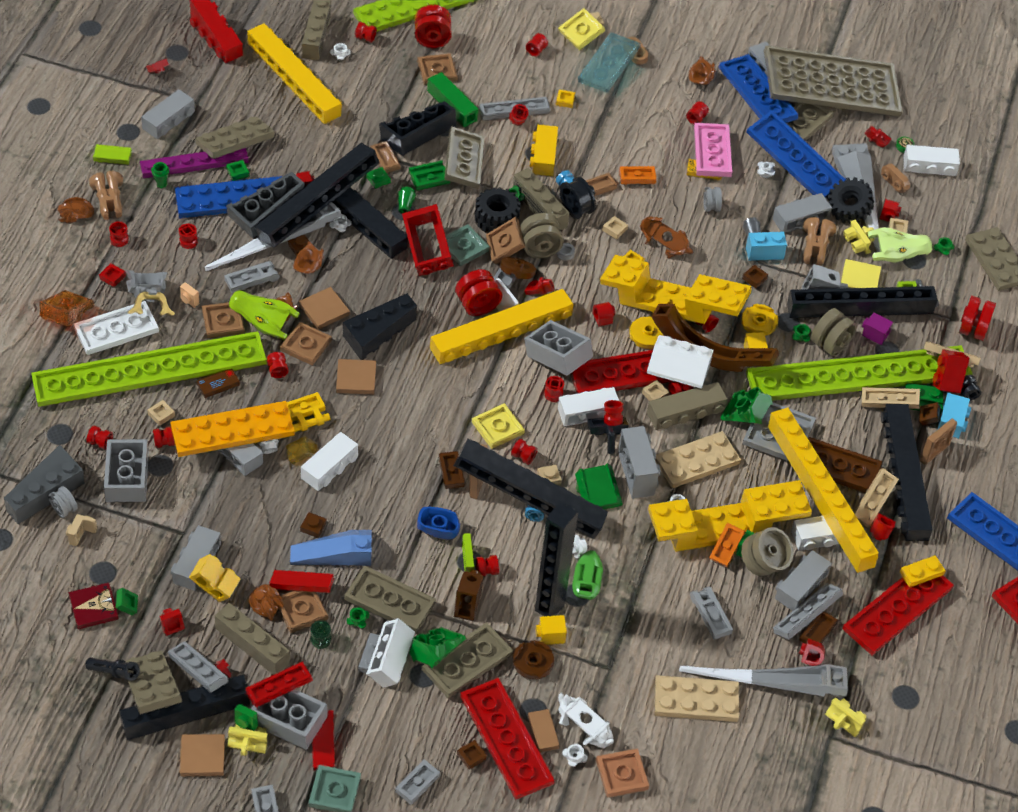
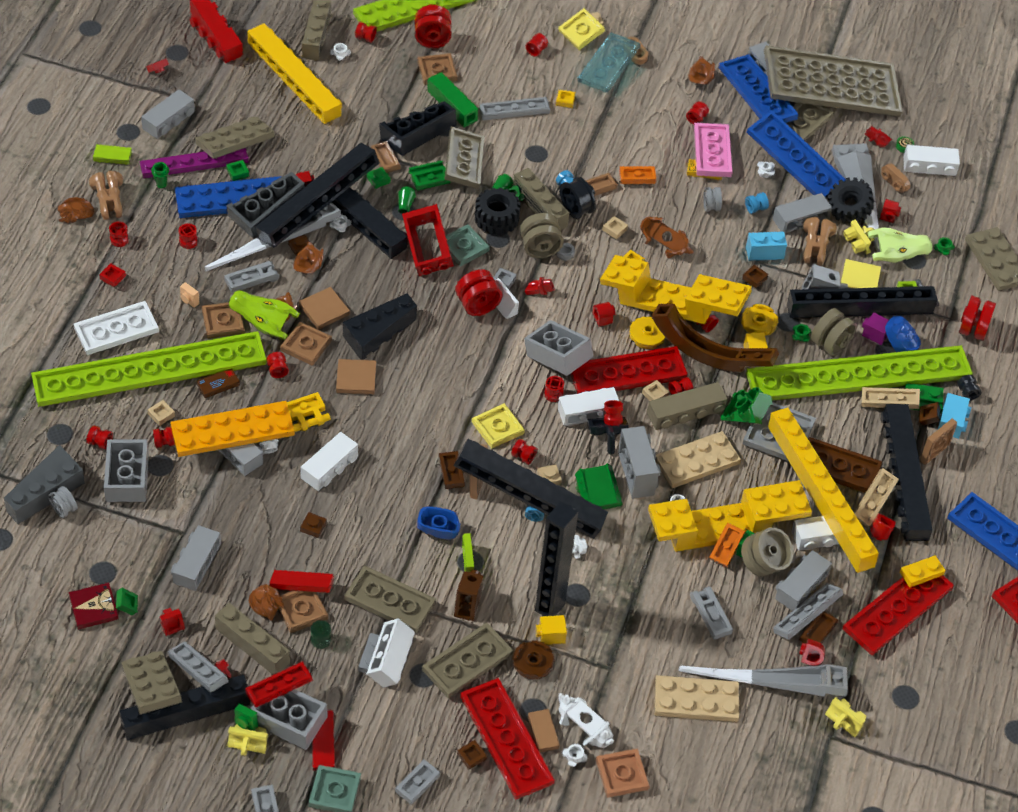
clear orange plate [39,290,94,326] -> none
tan bracket [66,514,97,546] -> none
black pin [85,657,140,681] -> none
light grey helmet [126,270,175,316] -> none
medium nougat tile [180,734,225,776] -> none
yellow brick [189,554,241,602] -> none
clear yellow bracket [286,436,319,464] -> none
medium blue wedge [290,530,372,566] -> none
green plate [346,607,370,629] -> none
green slope [409,627,466,669] -> none
yellow brick [430,289,573,364] -> none
red wheel [476,555,499,577] -> none
medium nougat tile [486,217,525,264] -> none
reddish brown plate [500,257,536,279] -> none
red wheel [509,104,529,126] -> none
yellow brick [529,124,558,176] -> none
bright green piece [572,550,603,600] -> none
white slope [647,335,714,389] -> none
flat silver cone [743,217,761,237] -> none
tan plate [889,218,908,233] -> none
tan plate [924,341,981,367] -> none
red brick [933,349,970,393] -> none
none -> green cone [492,174,513,190]
none -> dark azure wheel [745,192,769,213]
none -> blue piece [885,316,921,352]

